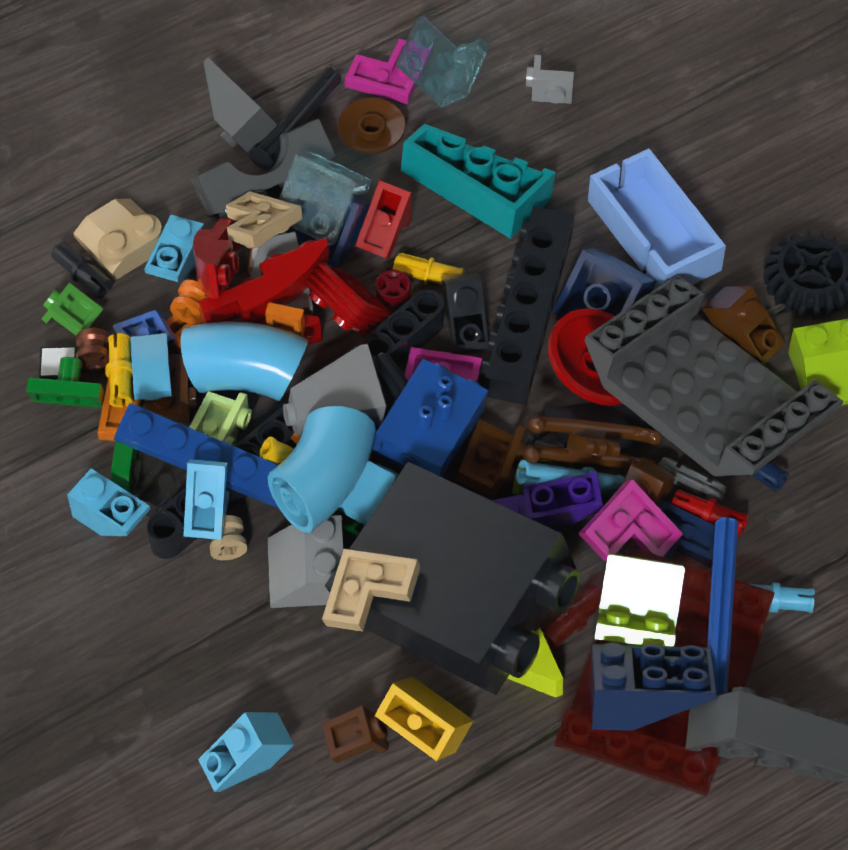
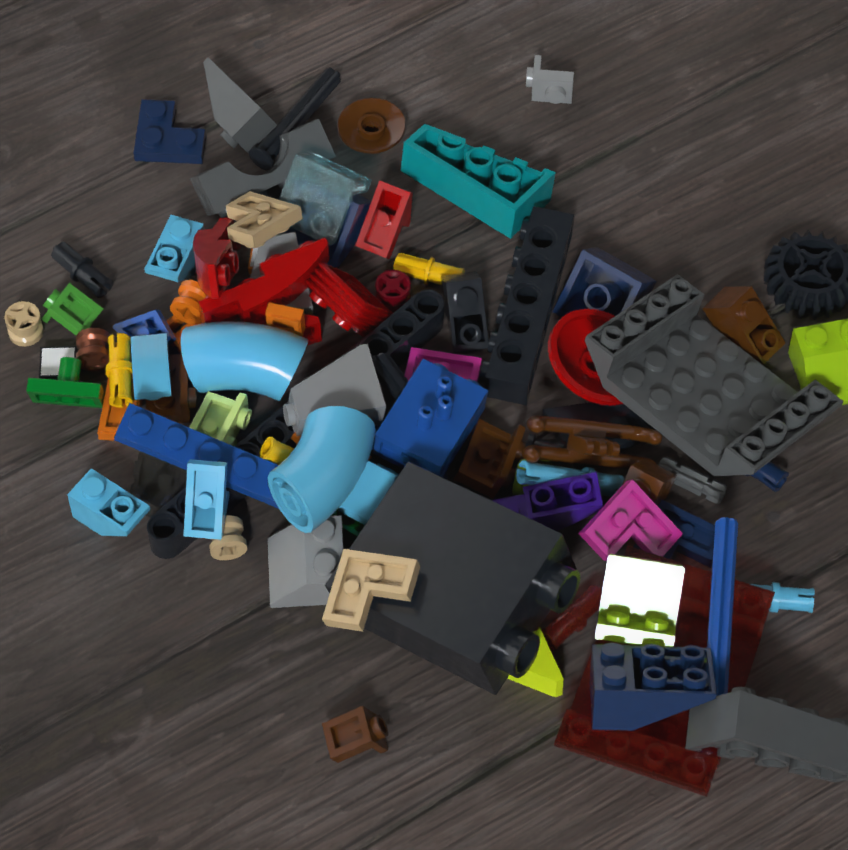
tan slope [73,199,163,282] -> none
green beam [110,441,138,494] -> none
medium azure slope [198,712,294,792] -> none
dark pink plate [345,39,430,104] -> none
yellow brick [374,676,474,761] -> none
clear light blue bracket [396,16,489,108] -> none
light blue piece [588,149,726,289] -> none
red pin [671,489,749,537] -> none
none -> tan wheel [4,301,44,347]
none -> dark blue plate [133,99,206,164]

